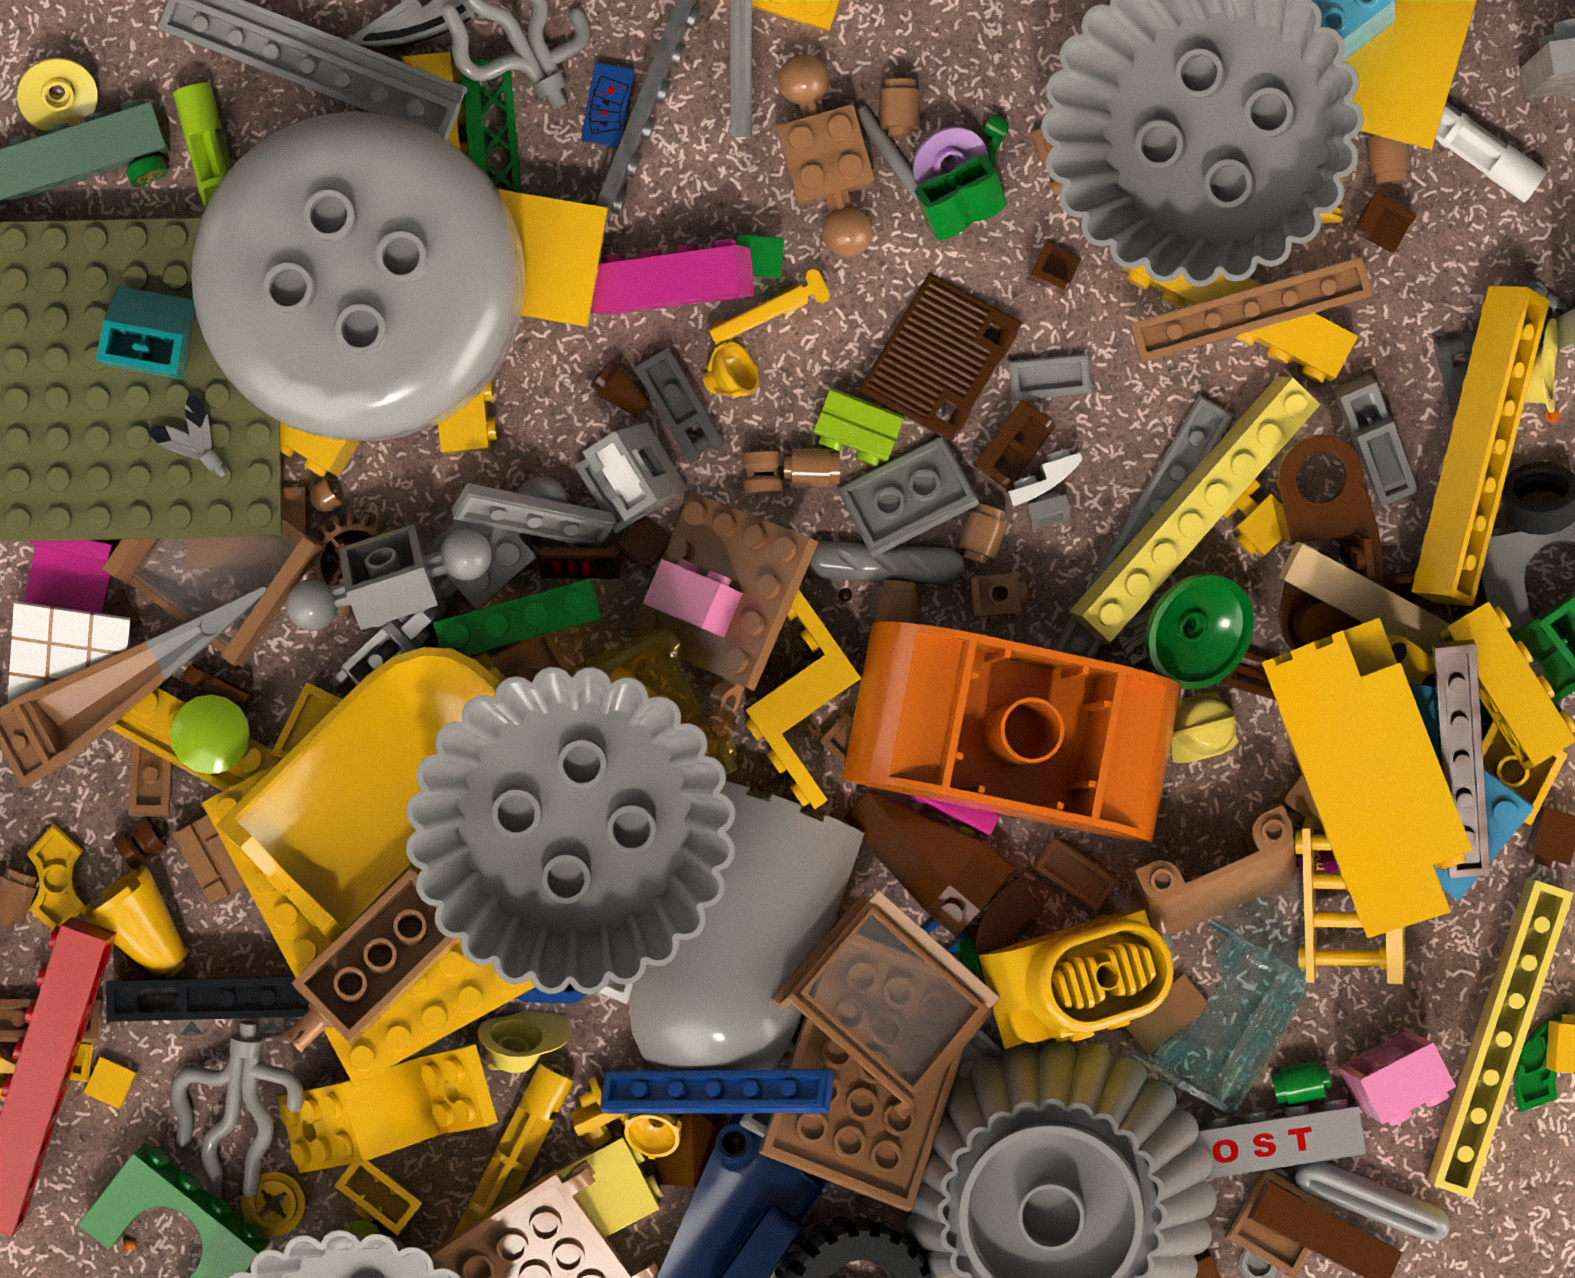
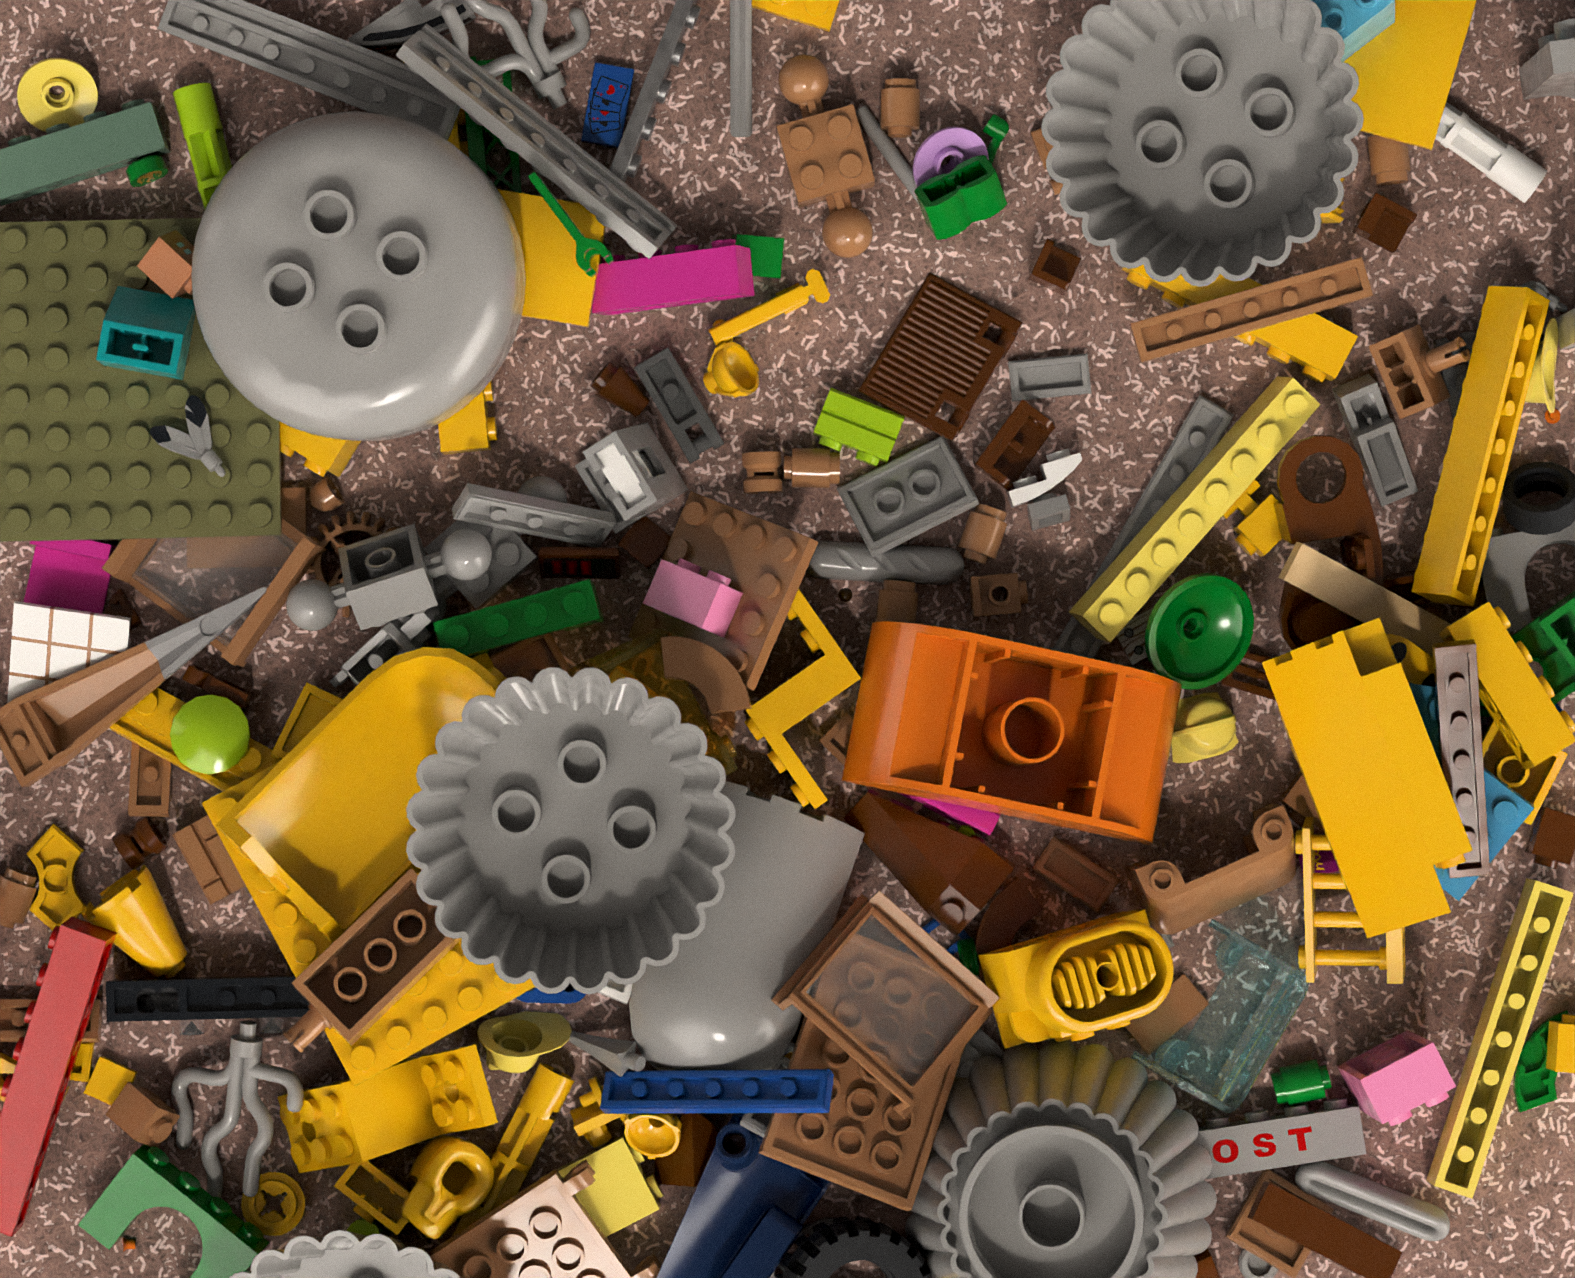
none -> medium nougat brick [105,1082,180,1148]
none -> nougat brick [137,230,194,299]
none -> light grey plate [396,23,678,259]
none -> yellow piece [401,1135,494,1239]
none -> green flag [528,172,614,278]
none -> light grey piece [569,1031,646,1077]
none -> medium nougat tile [661,636,752,714]
none -> medium nougat brick [1368,324,1470,419]

